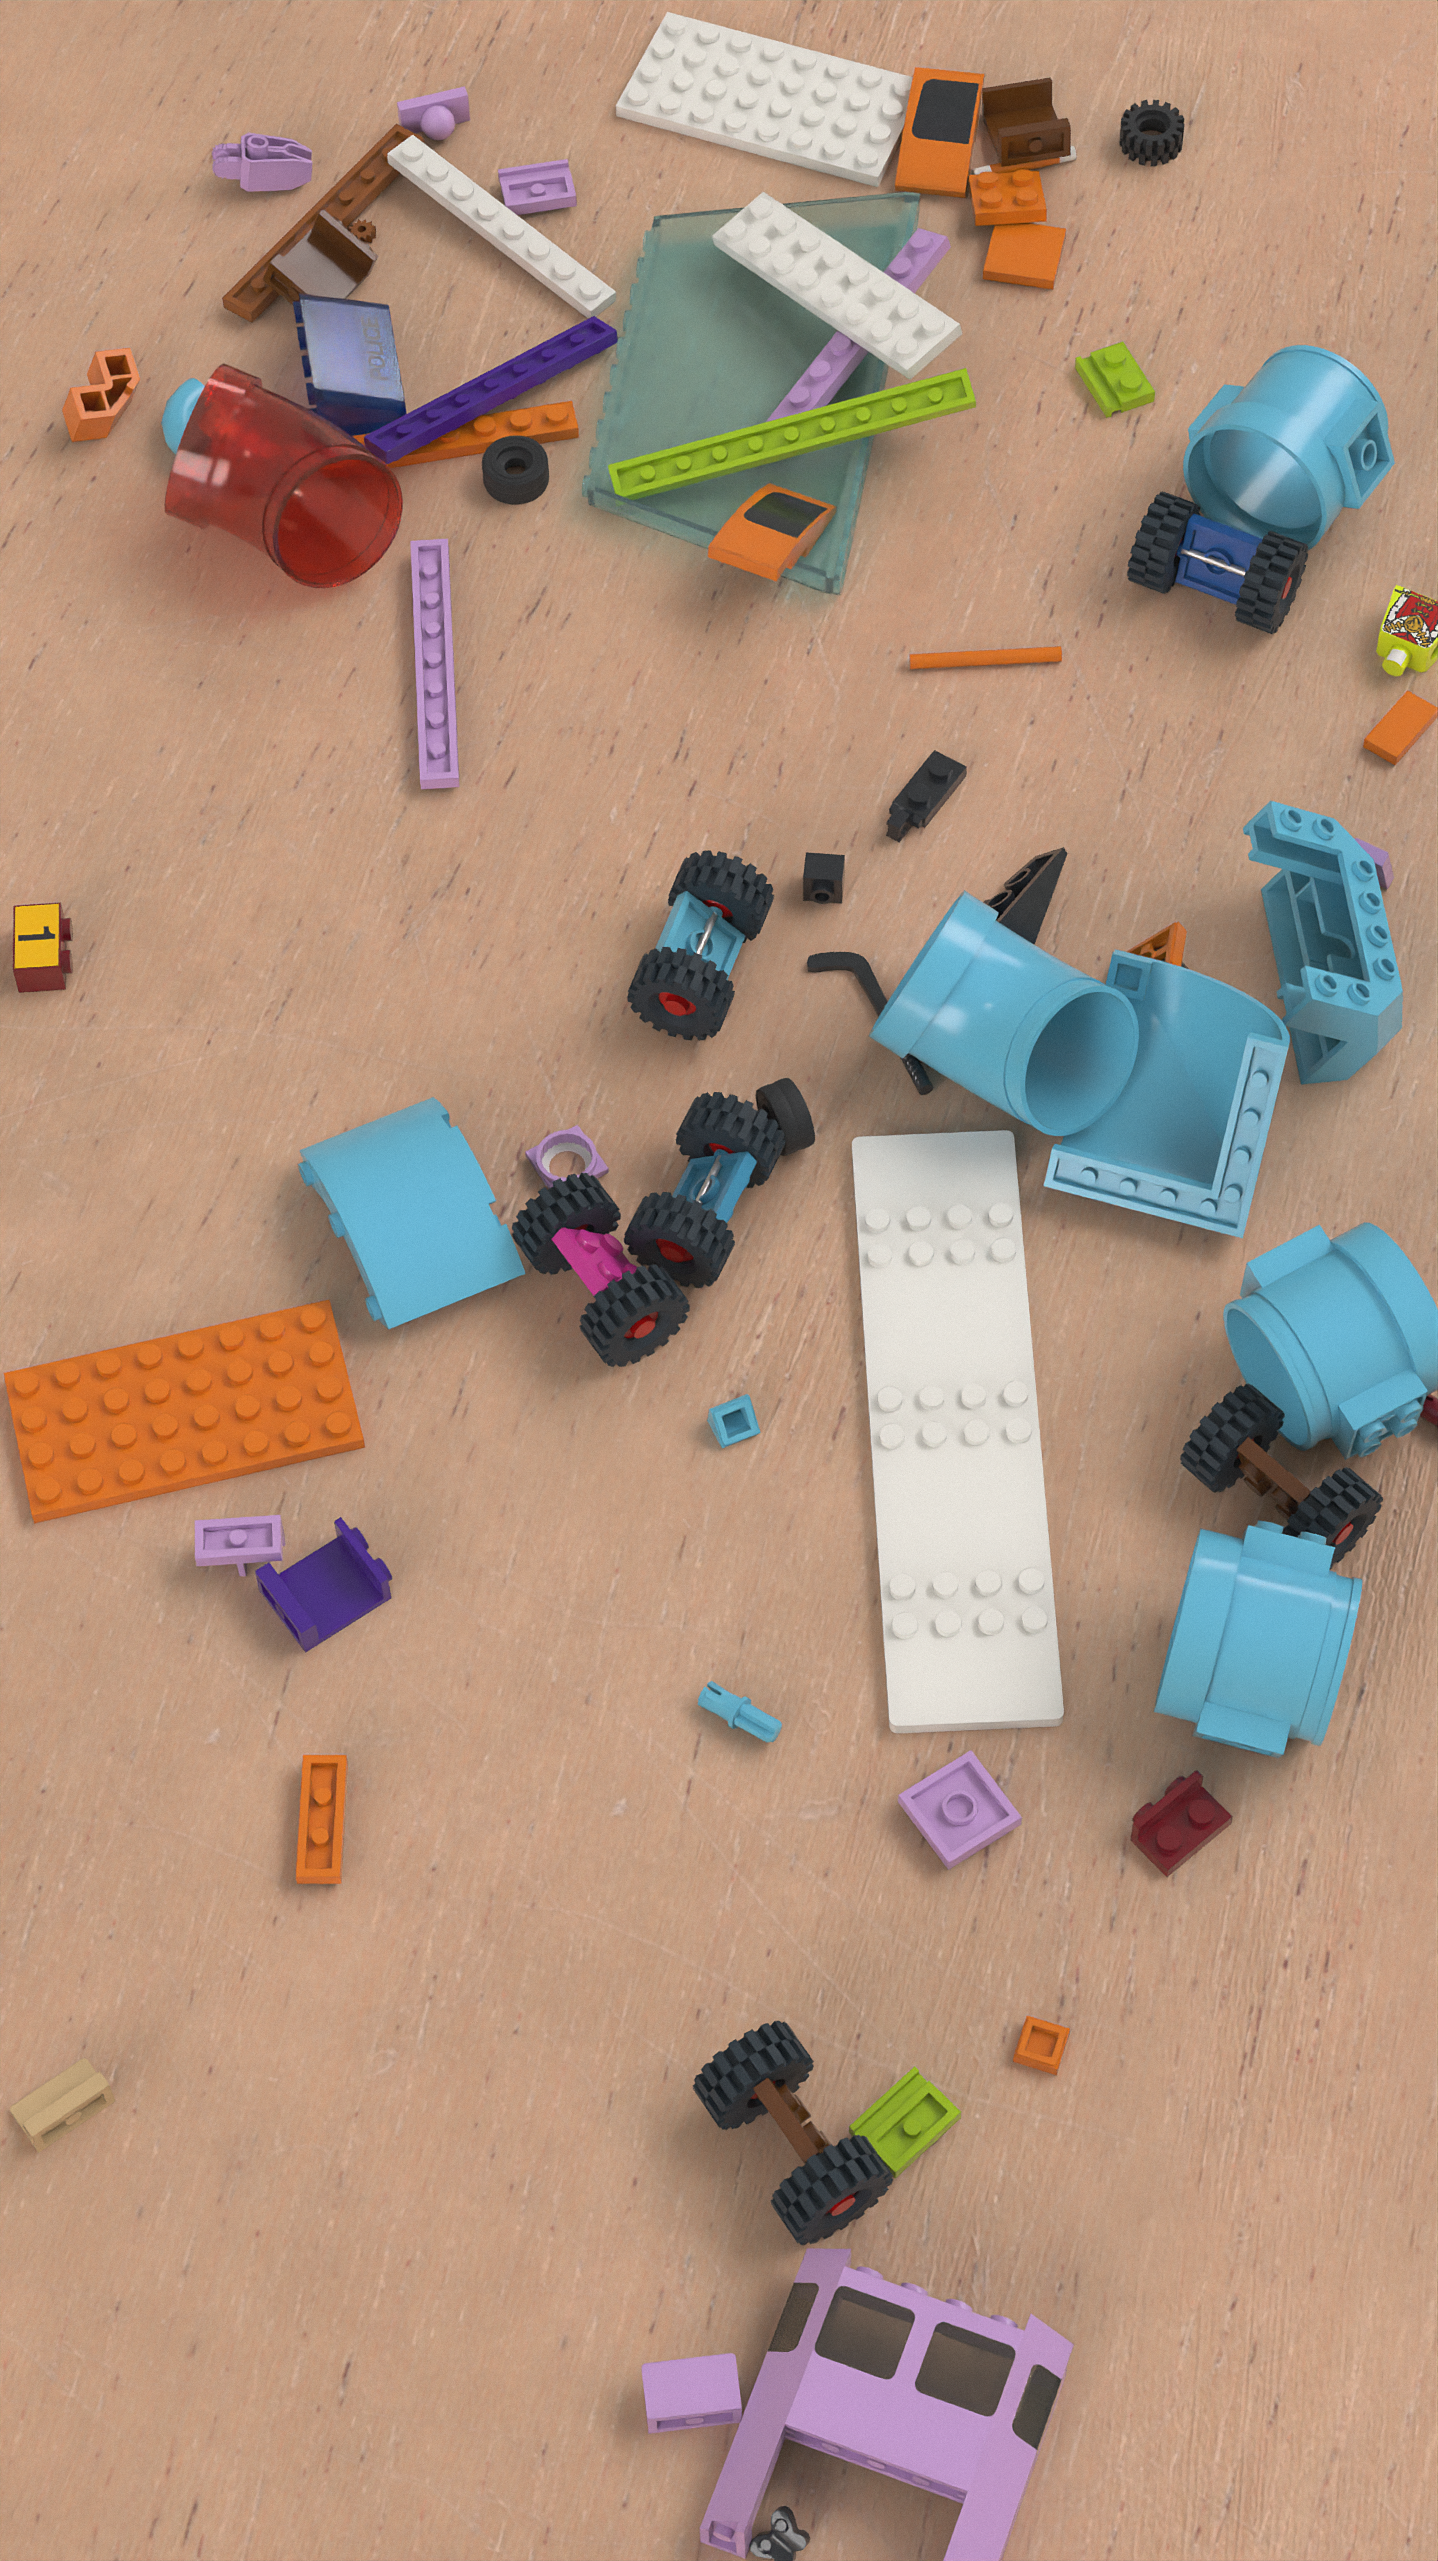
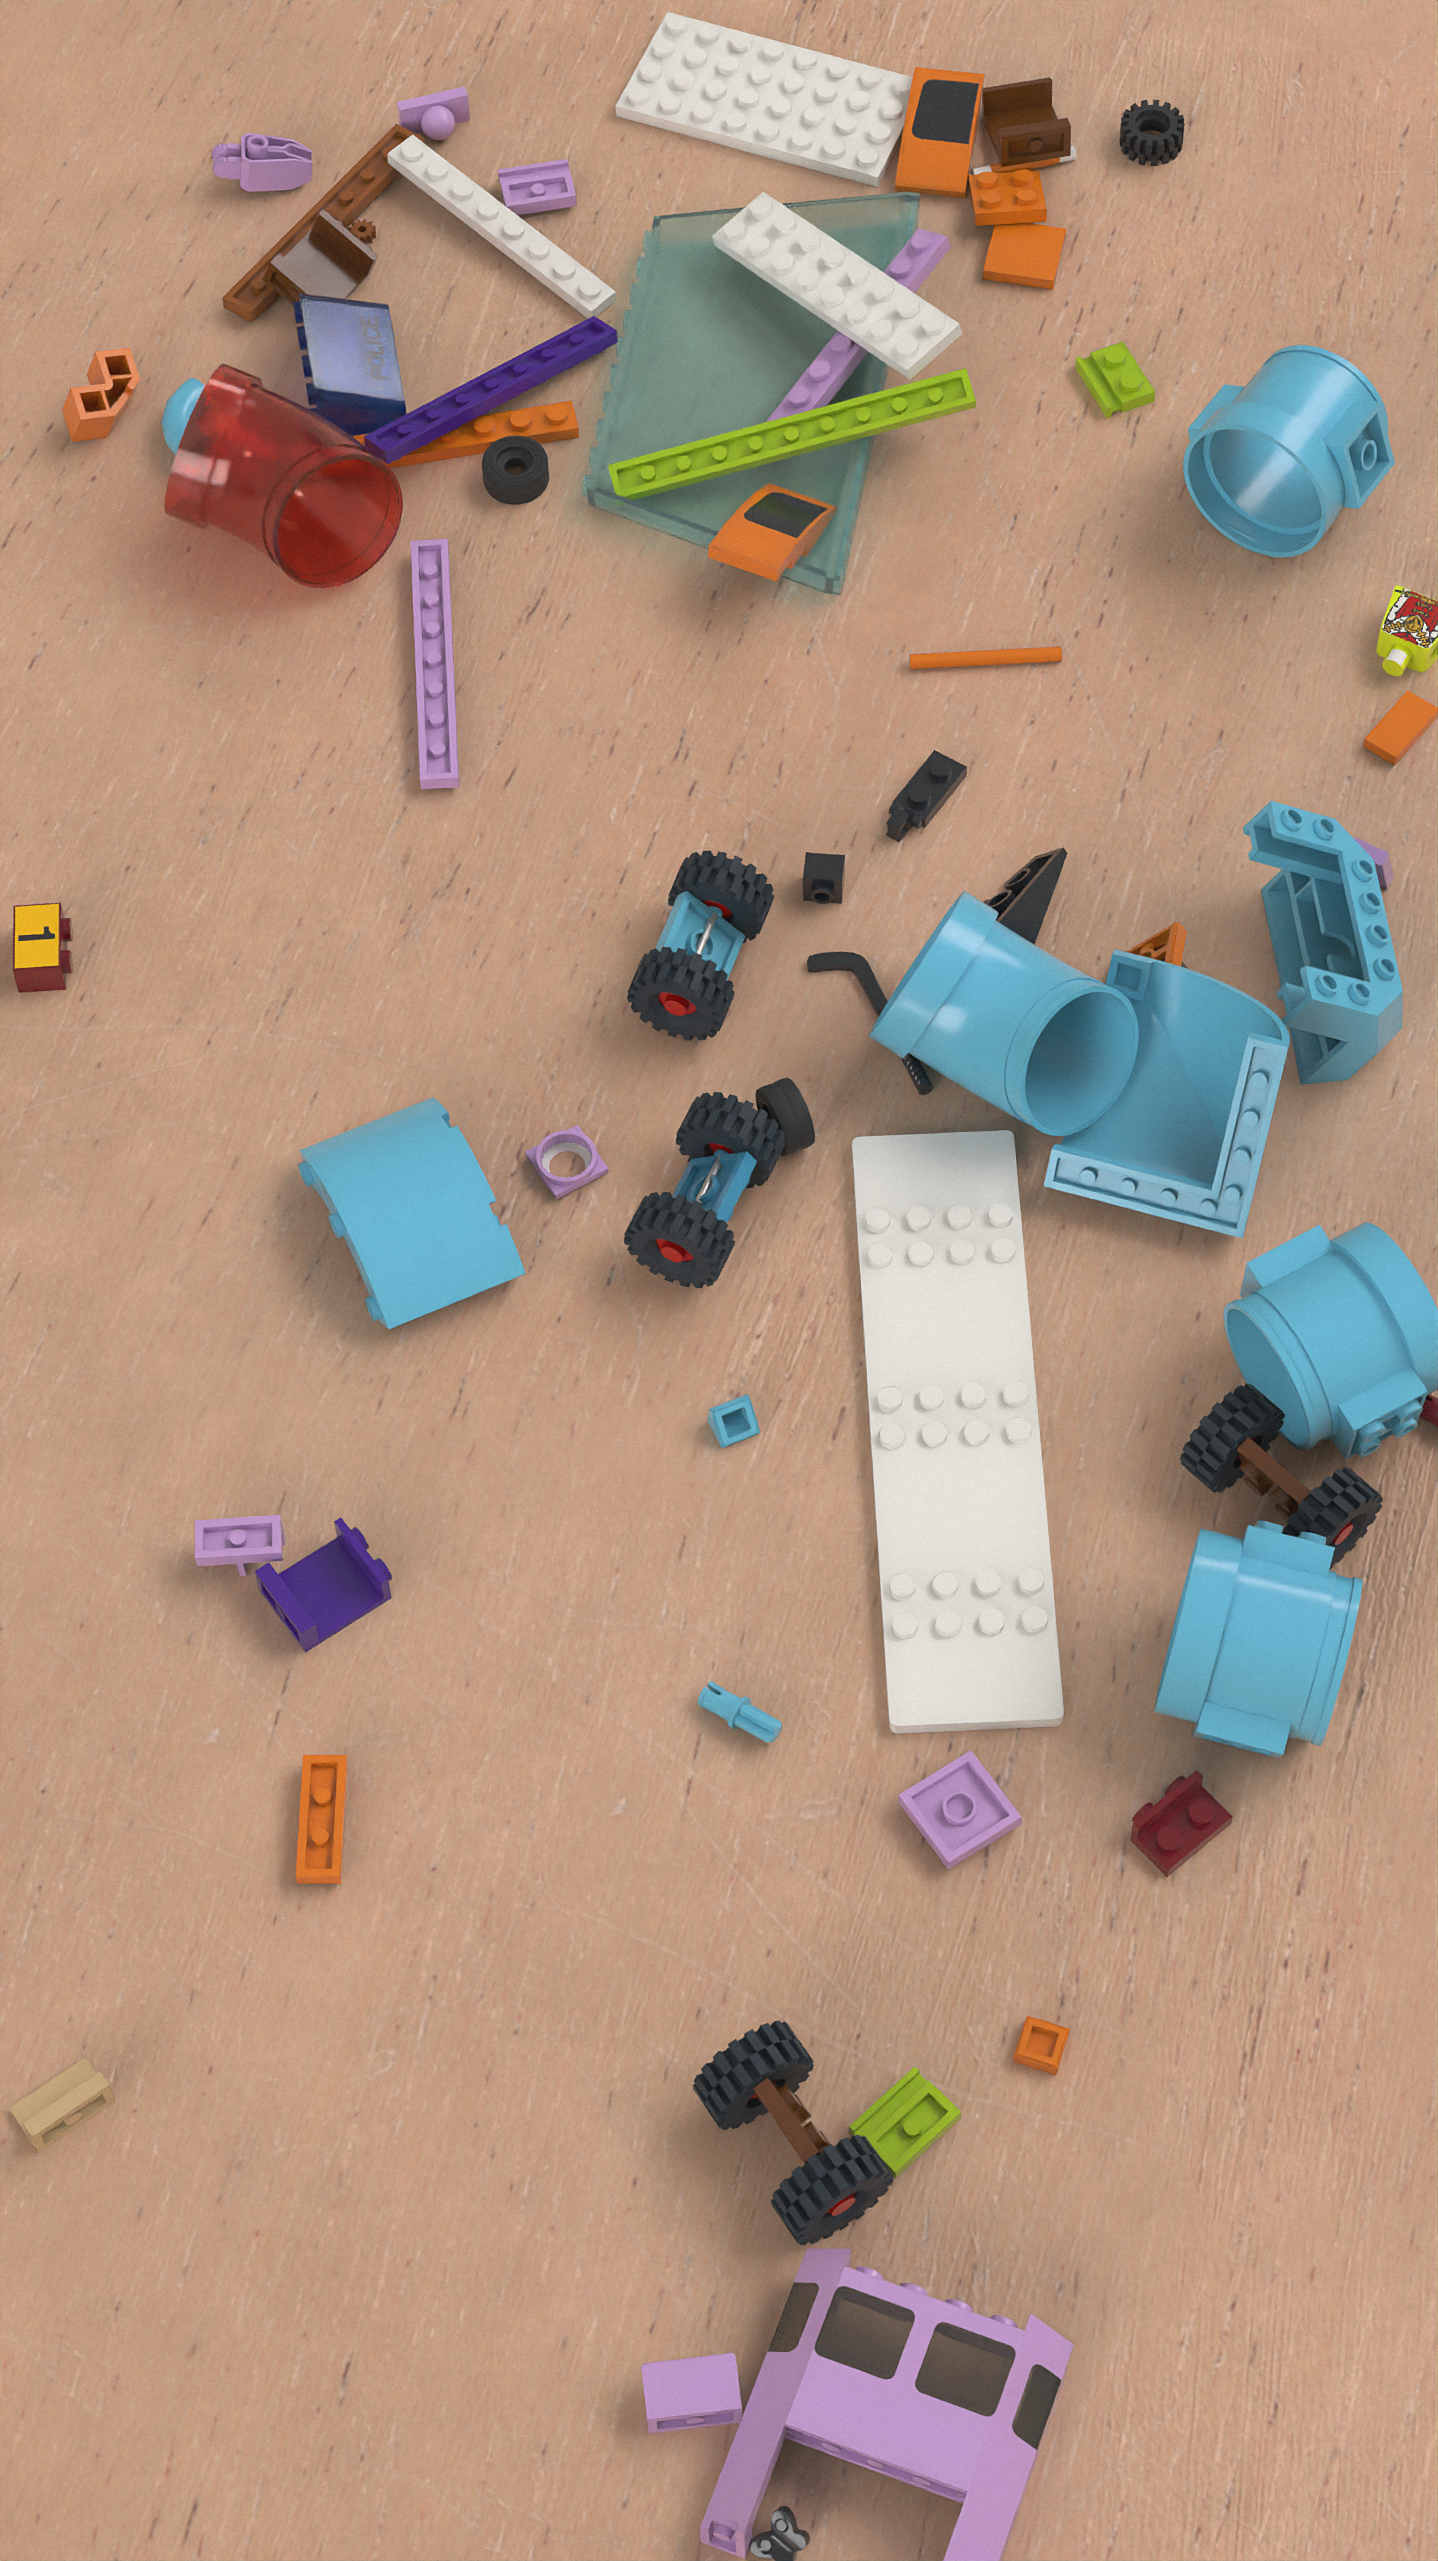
orange plate [3,1299,365,1524] -> none
black plate [512,1173,690,1367] -> none
black plate [1127,491,1308,634] -> none

